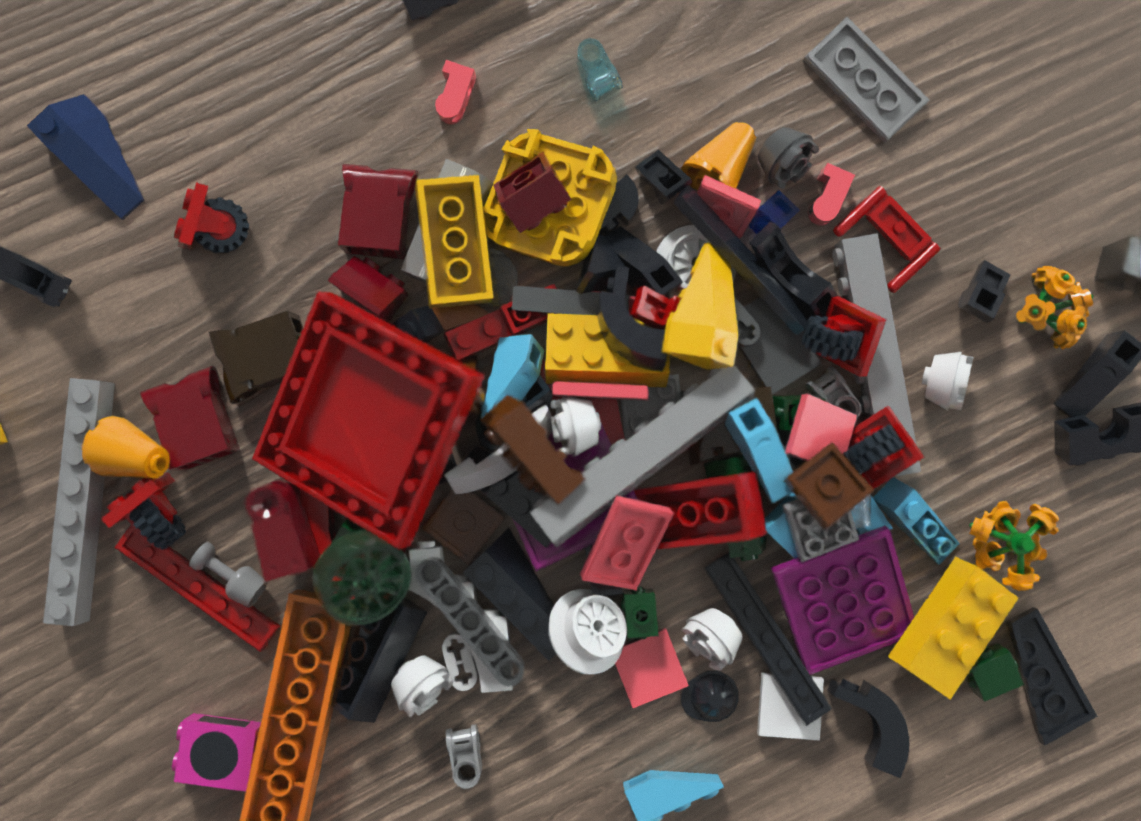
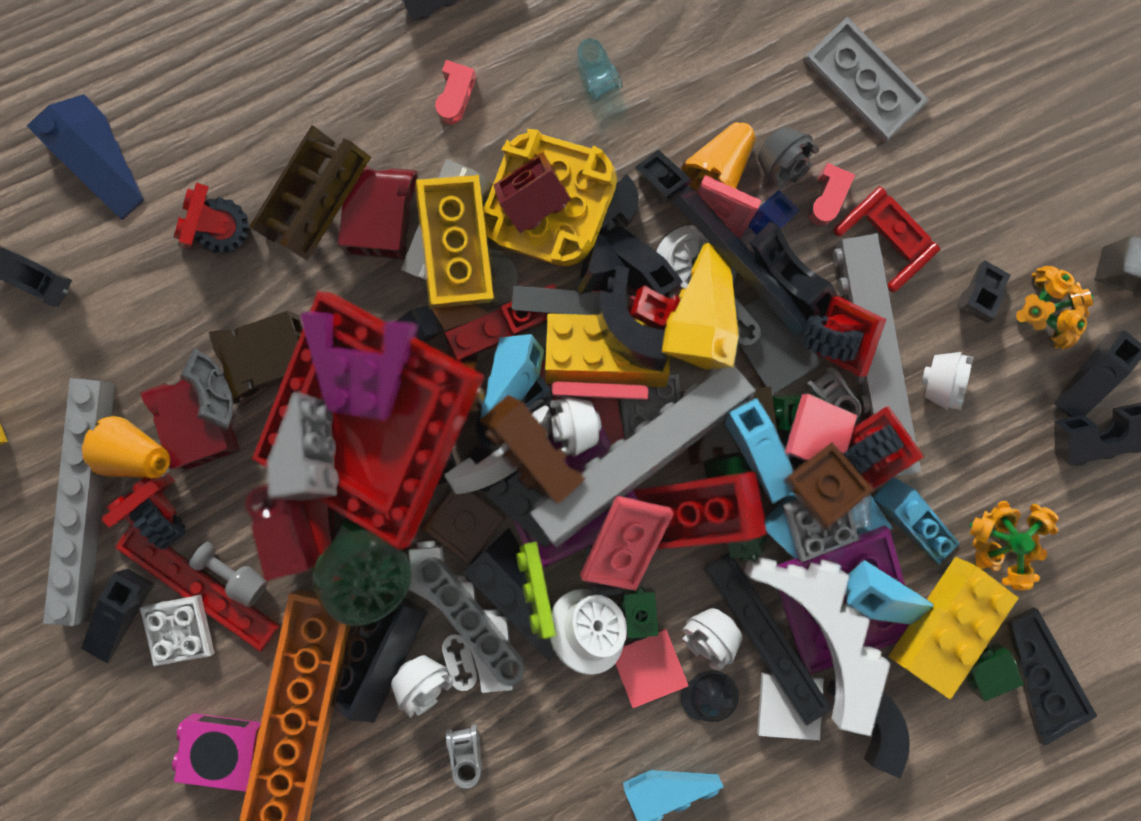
dark red slope [327,256,408,323] -> none
none -> black slope [81,569,154,663]
none -> white tile [140,595,215,666]
none -> dark grey tile [180,348,233,430]
none -> dark brown fence [249,125,371,261]
none -> light grey slope [267,393,338,501]
none -> magenta wing [301,311,417,420]
none -> lime plate [517,542,556,640]
none -> white arch [745,557,890,736]
none -> medium azure slope [845,560,934,624]

